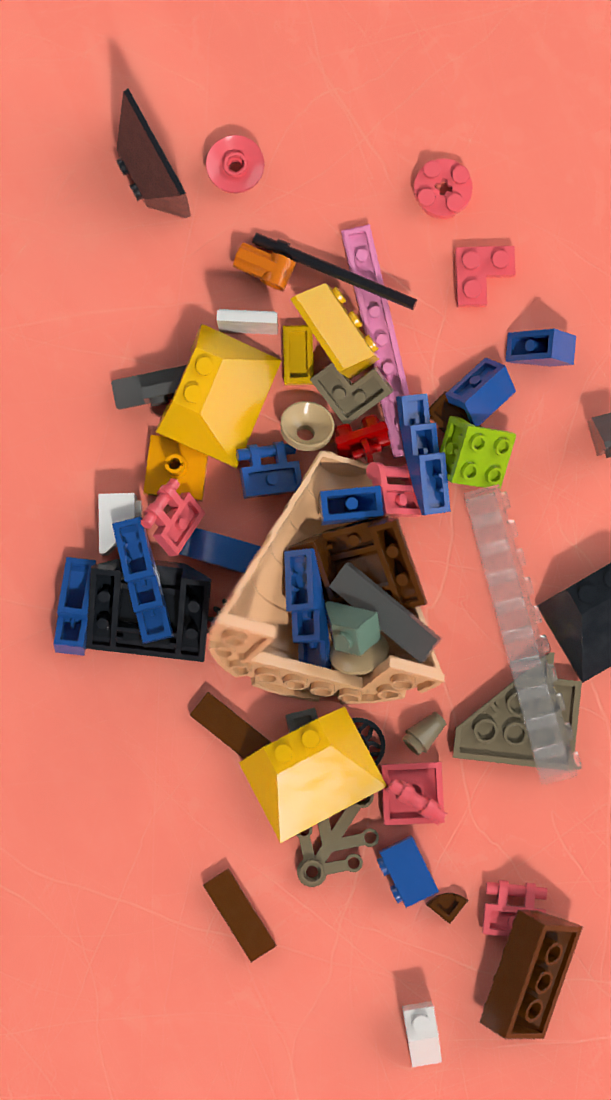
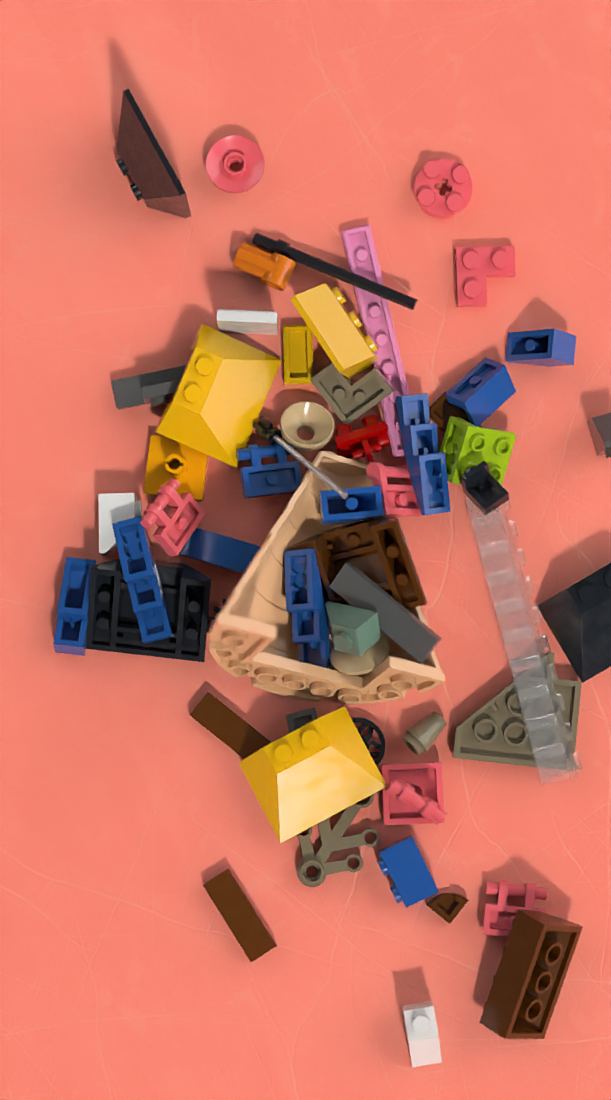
none -> piece [253,416,348,499]
none -> black bracket [461,461,509,516]

